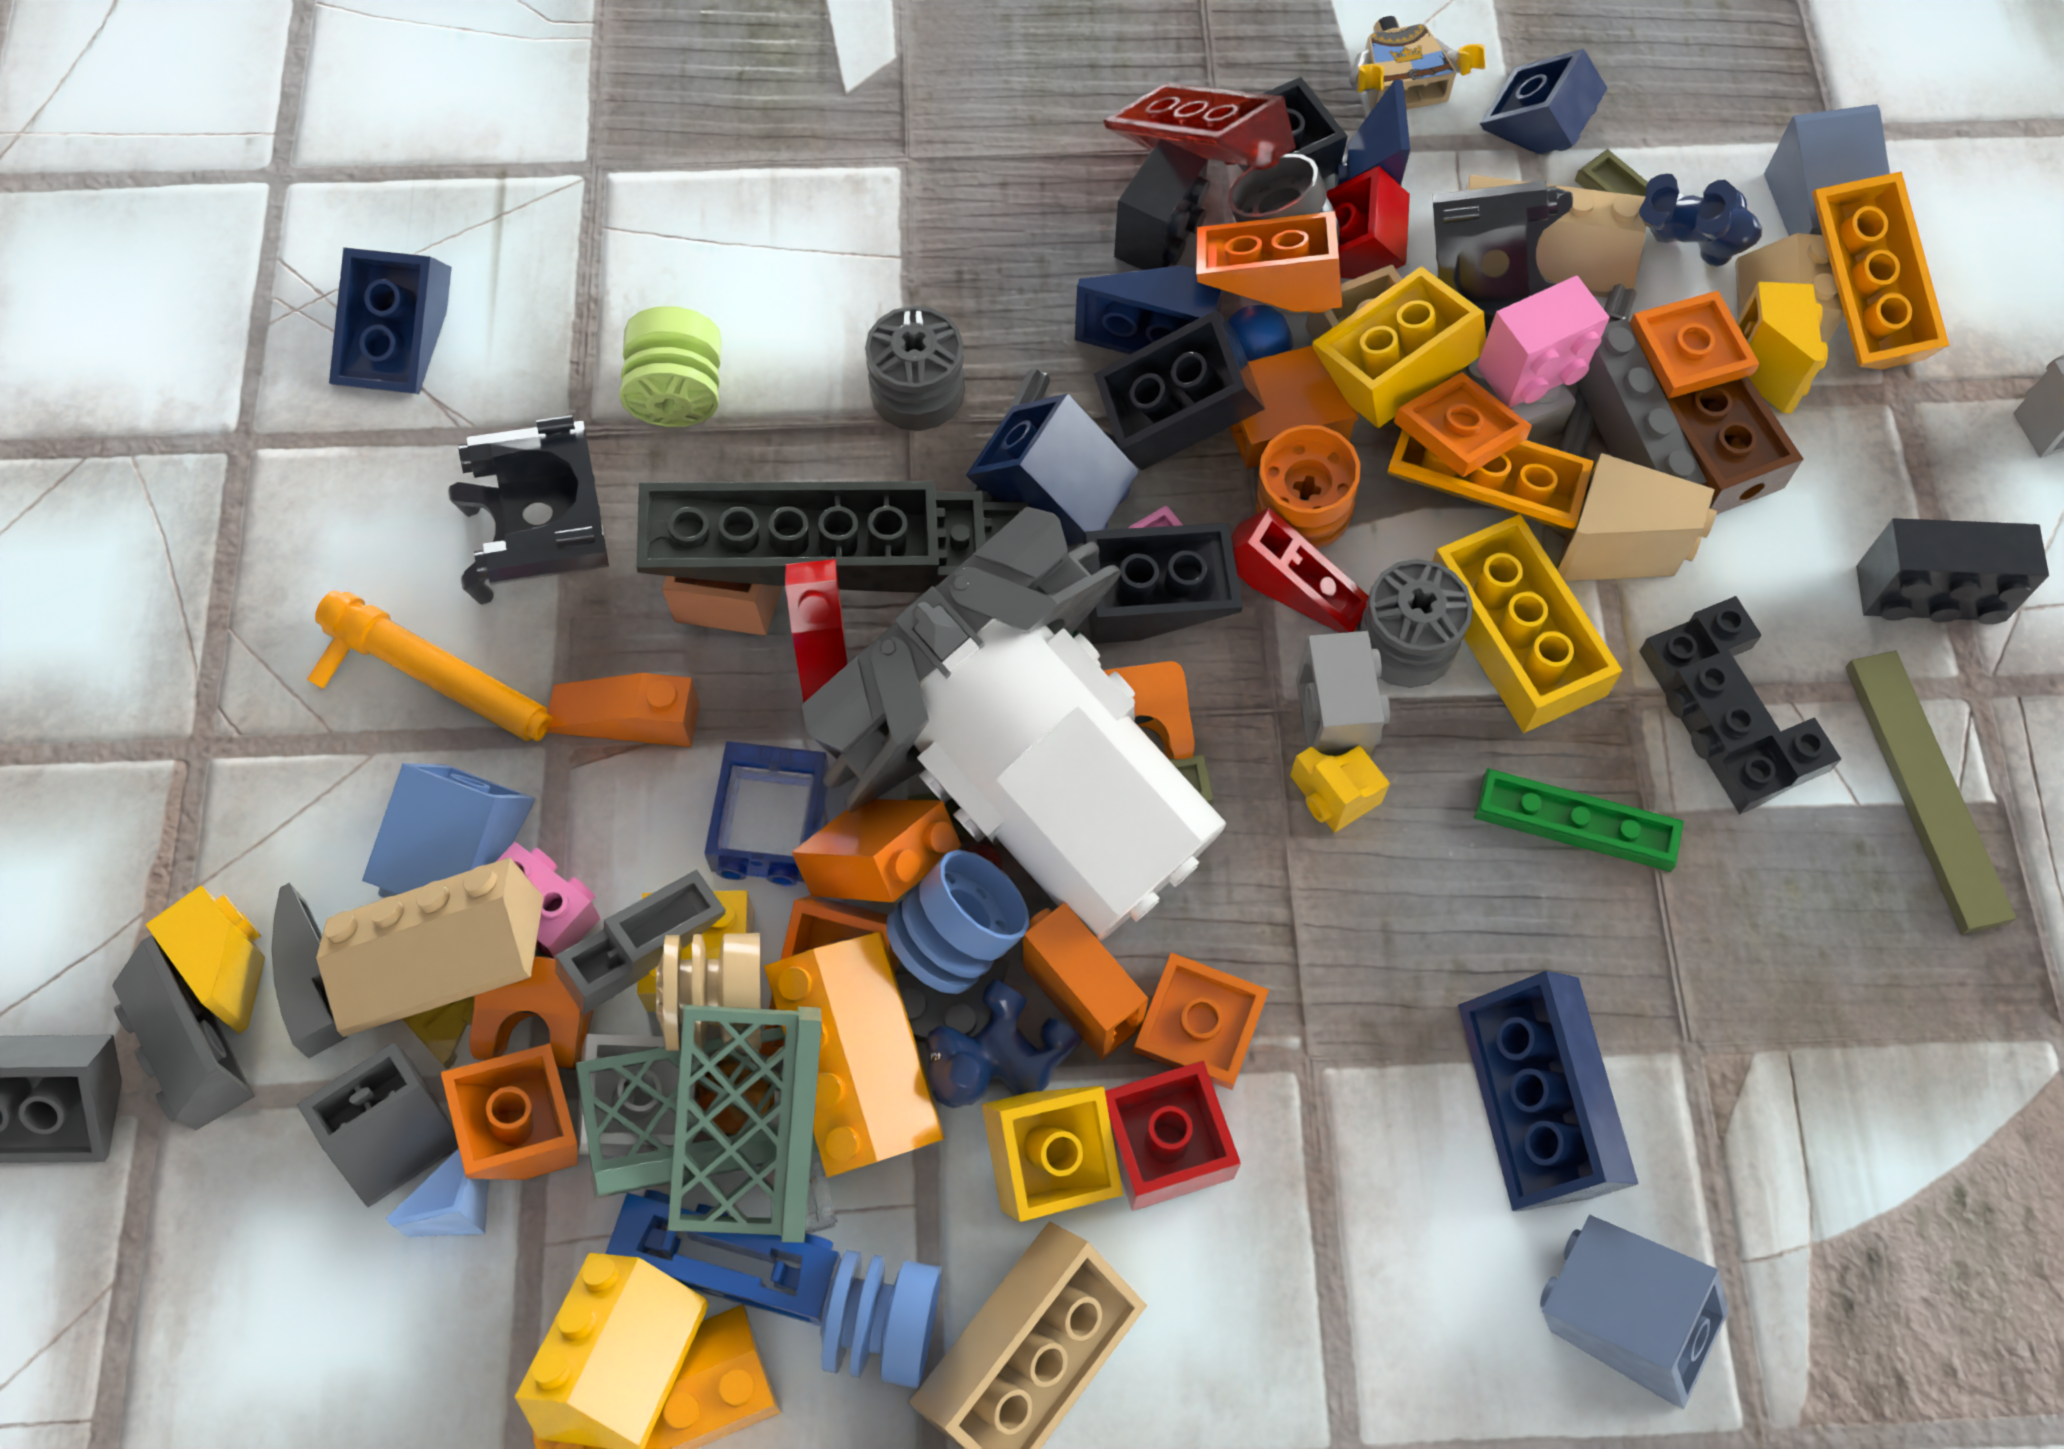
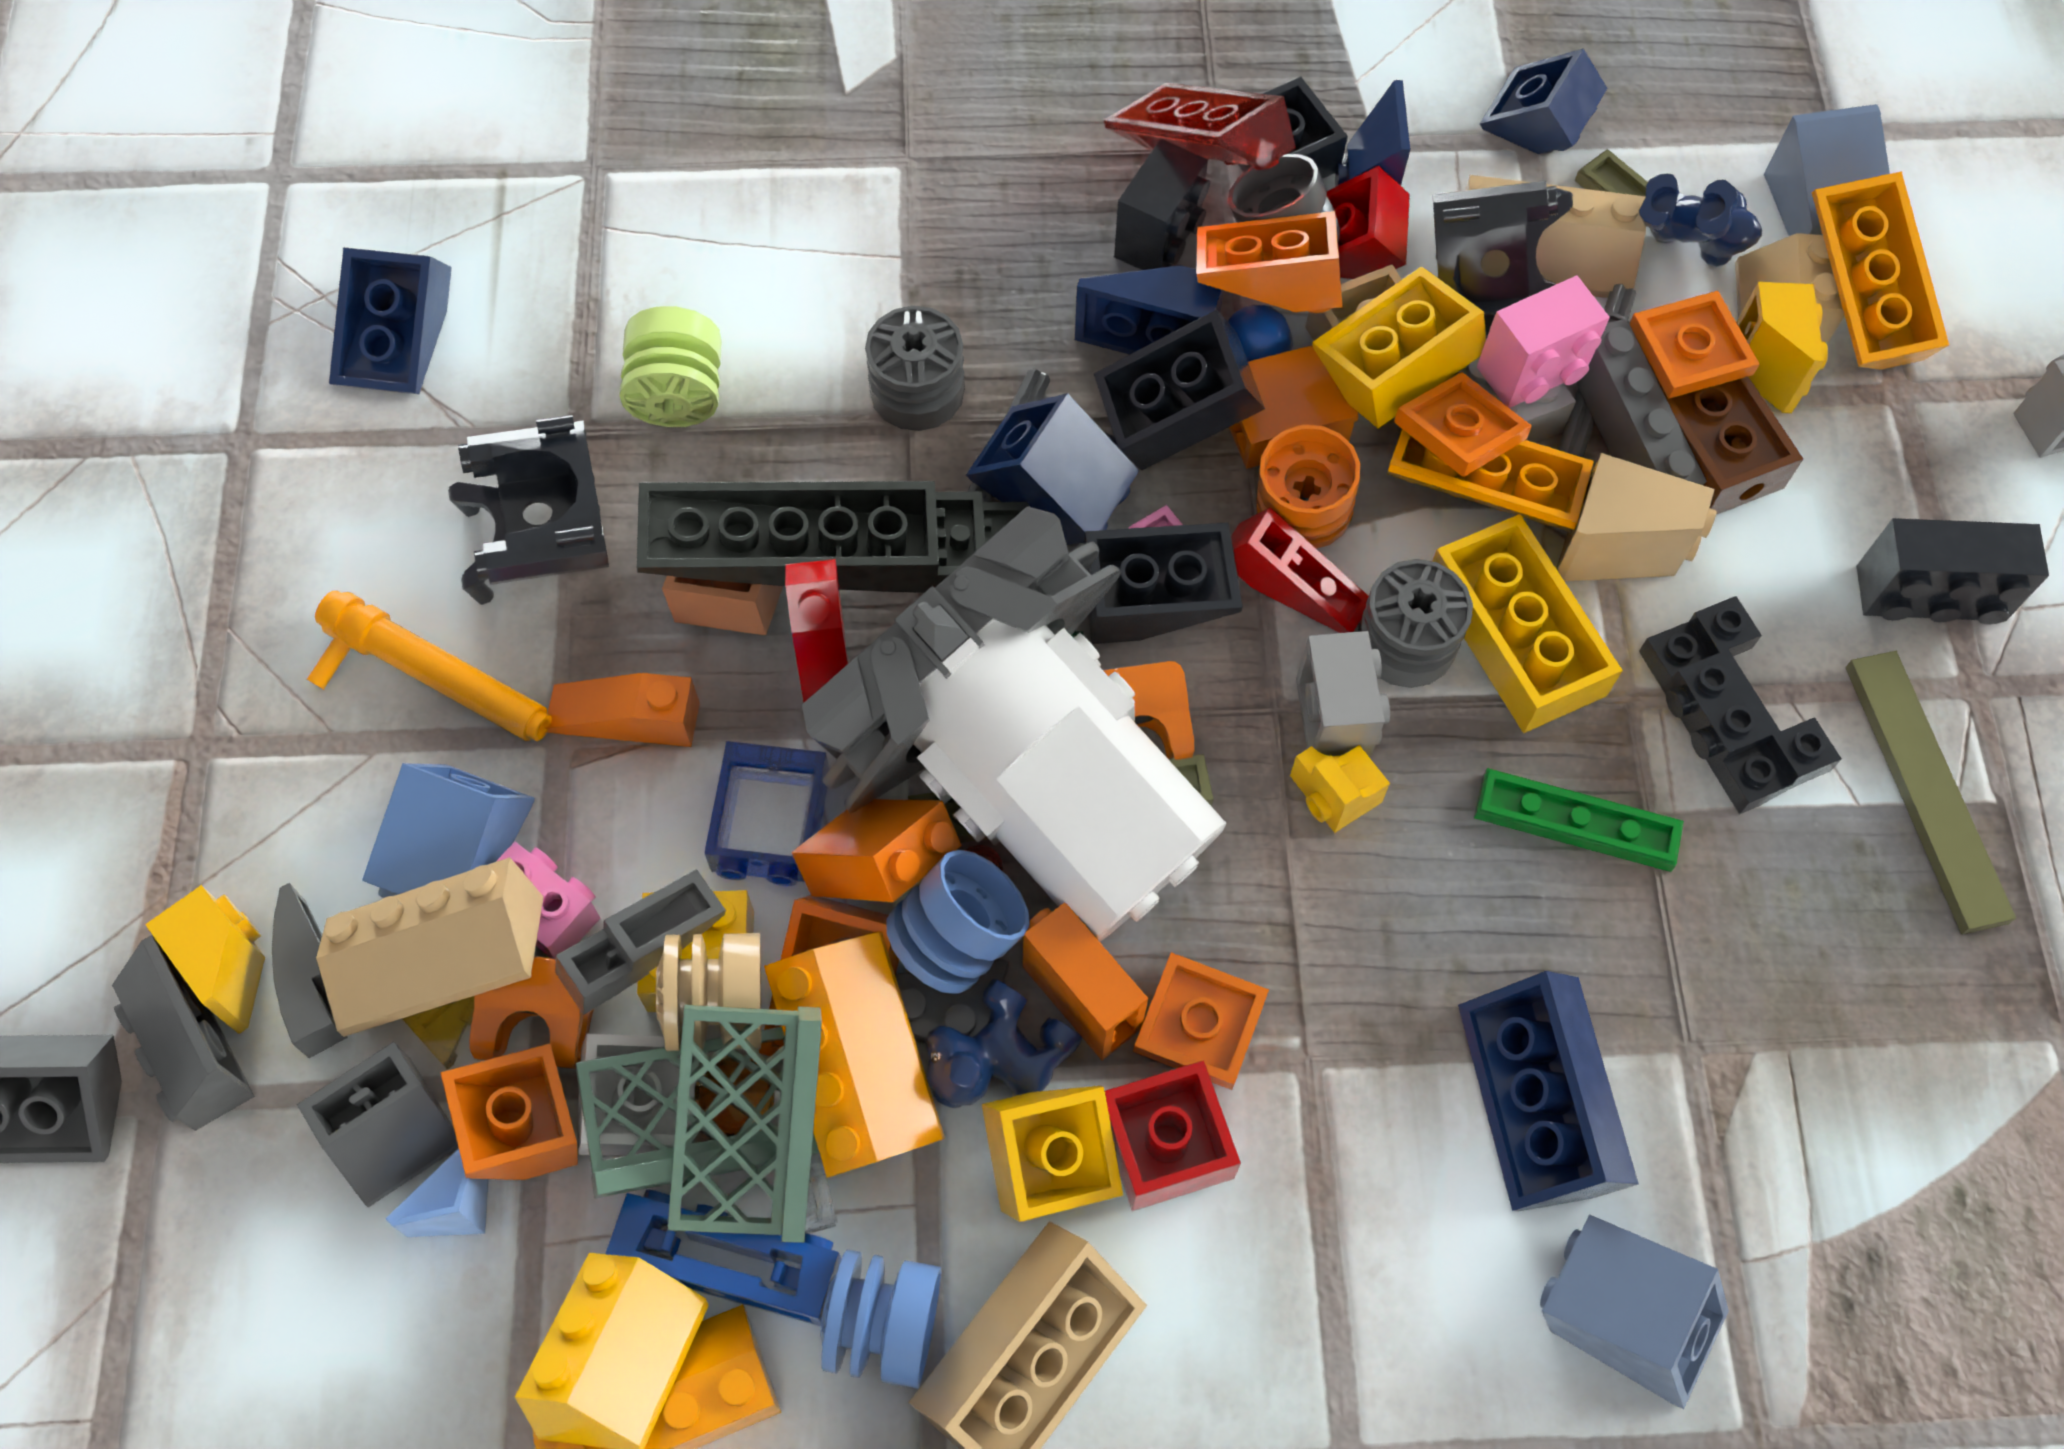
torso [1349,16,1486,111] -> none

